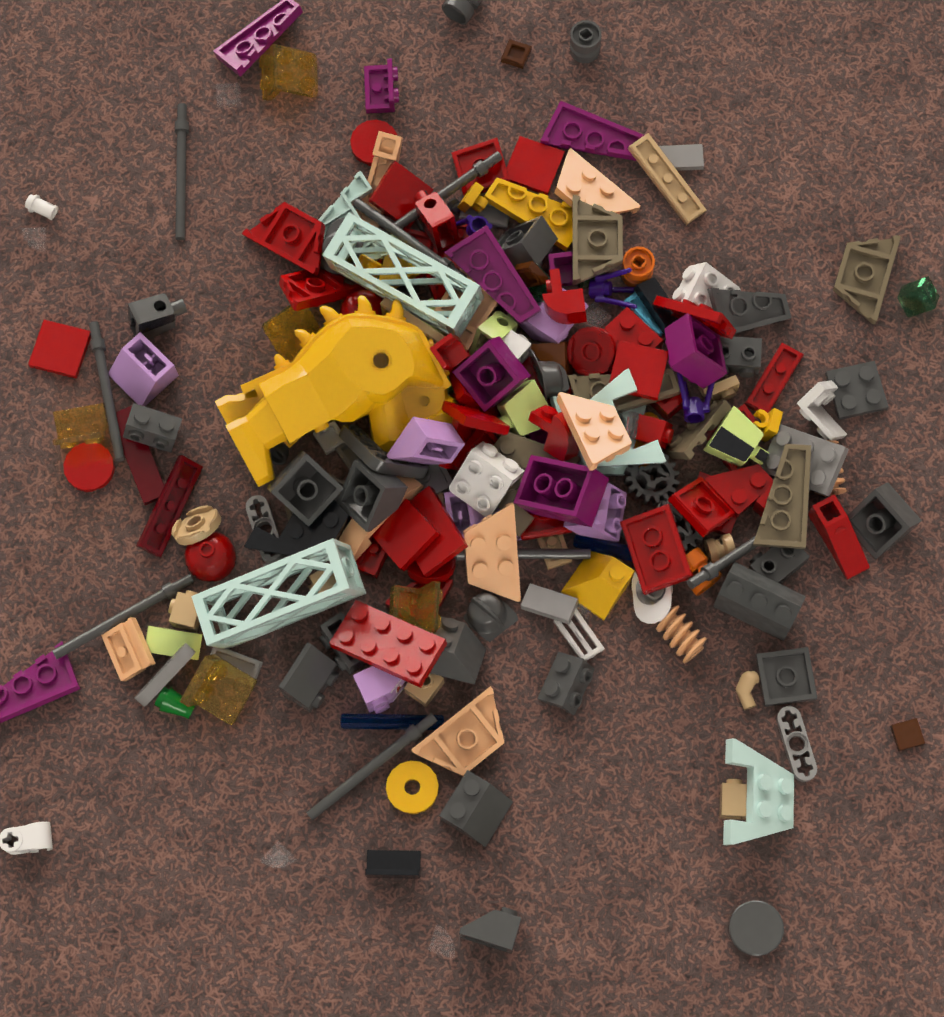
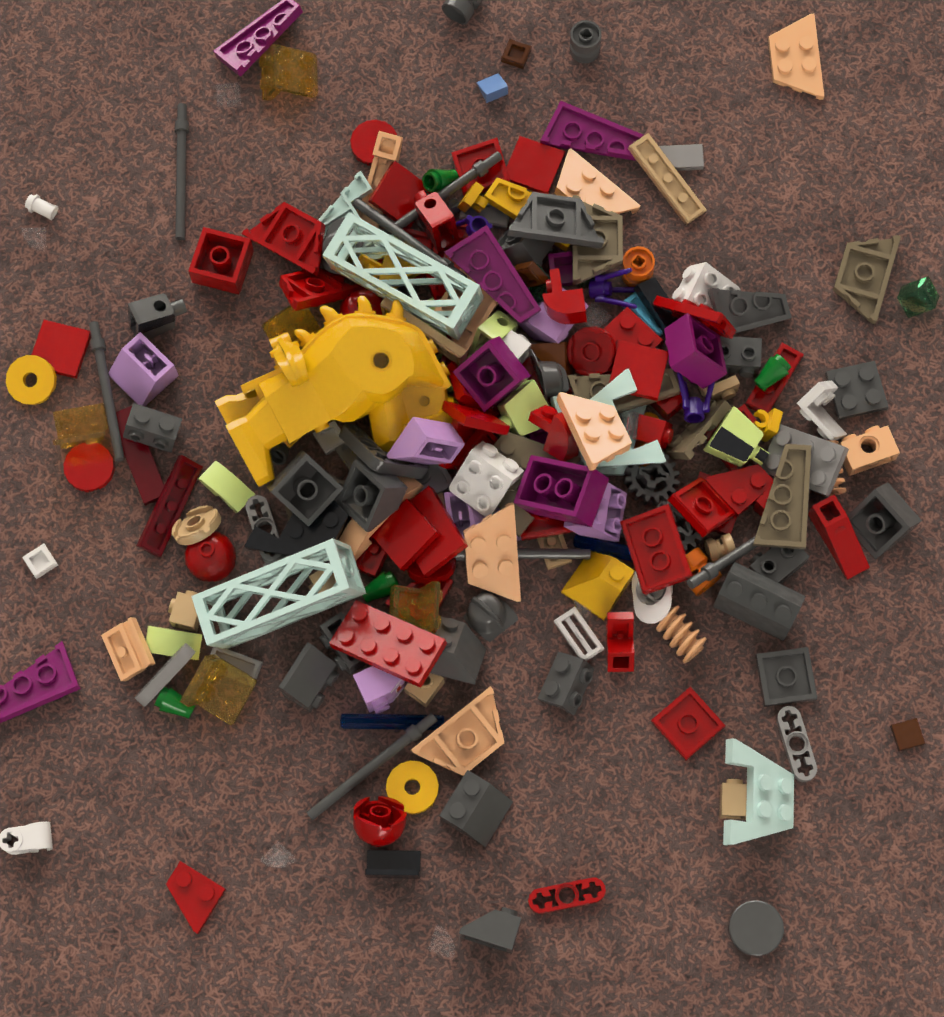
dark grey bar [52,574,194,659] -> none
magenta bracket [364,58,399,114] -> none
red panel [430,333,471,372] -> none
light grey tile [520,583,579,624] -> none
tan arm [736,671,760,711] -> none
none -> yellow tile [6,355,57,405]
none -> white tile [22,543,58,579]
none -> red wing [166,861,226,934]
none -> red brick [188,227,254,295]
none -> yellowish green slope [198,461,255,513]
none -> yellow piece [269,332,309,387]
none -> red cylinder [353,796,407,847]
none -> green cone [362,571,400,603]
none -> green cone [422,169,459,193]
none -> medium blue slope [477,73,508,103]
none -> dark grey wing [507,192,604,248]
none -> red beam [528,877,606,914]
none -> red brick [606,612,635,672]
none -> red tile [651,686,726,761]
none -> green cone [754,354,791,391]
none -> light nougat wing [768,14,824,100]
none -> light nougat brick [839,425,900,476]

